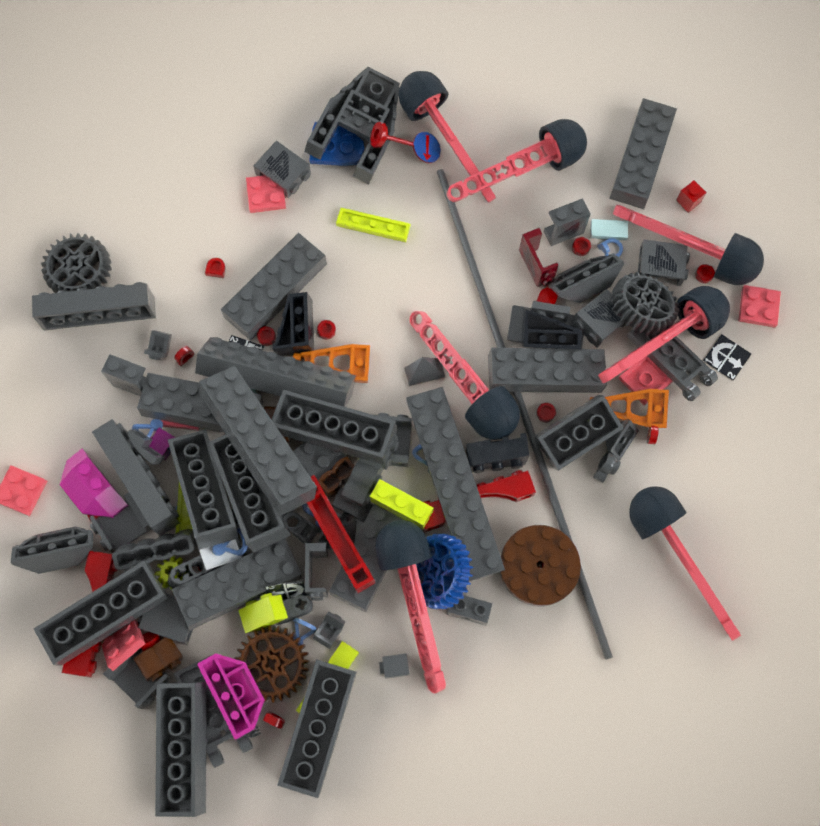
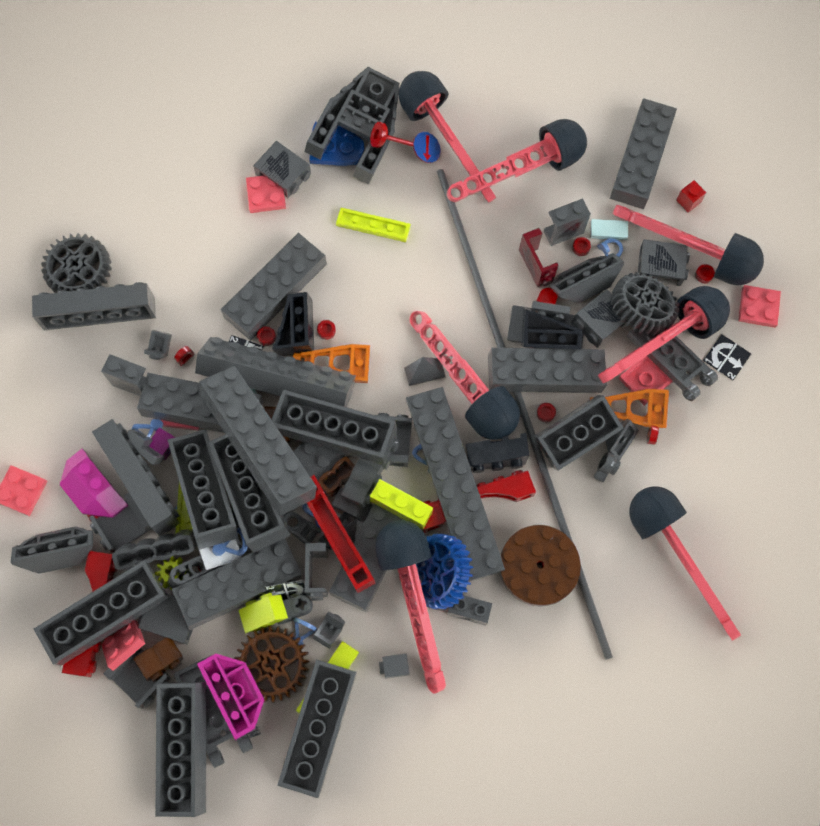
red tile [141,632,161,652] -> none
red tile [205,258,226,278] -> none
red tile [263,711,285,729] -> none

